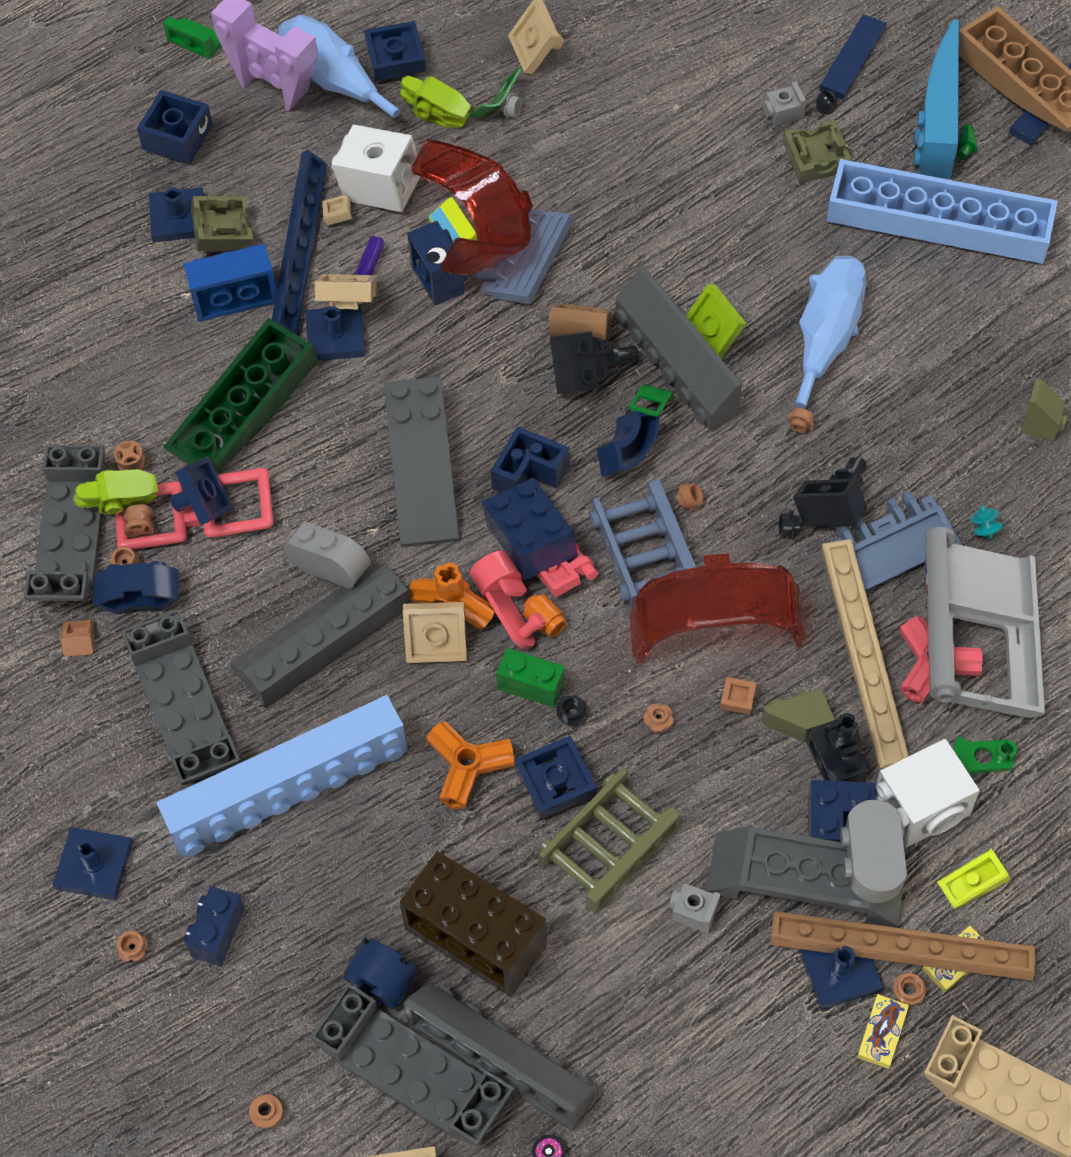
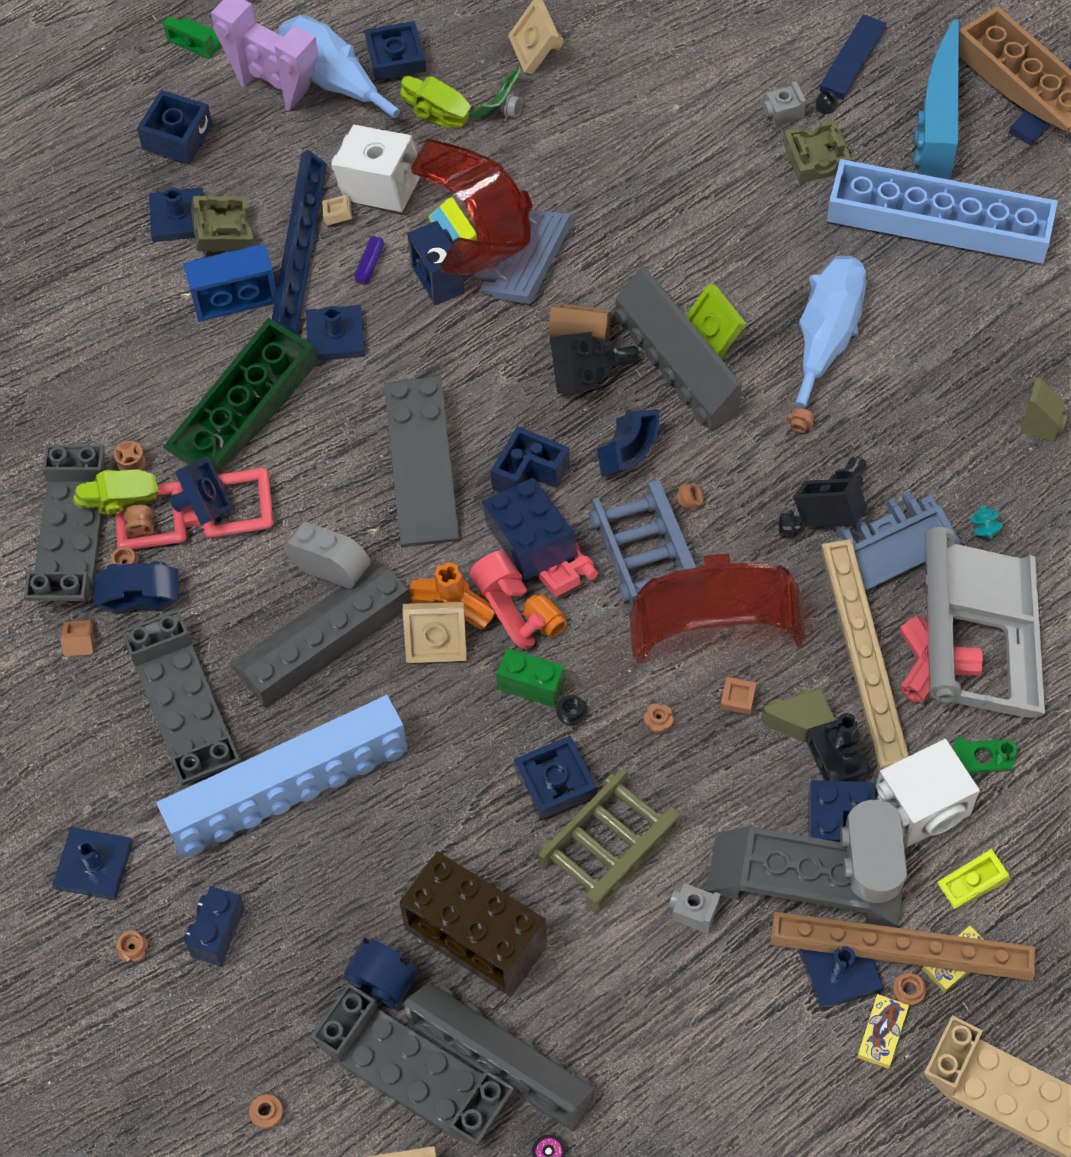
tan brick [315,274,377,310] -> none
orange piece [426,721,514,810] -> none
green piece [629,384,675,417] -> none
green bar [957,124,978,160] -> none

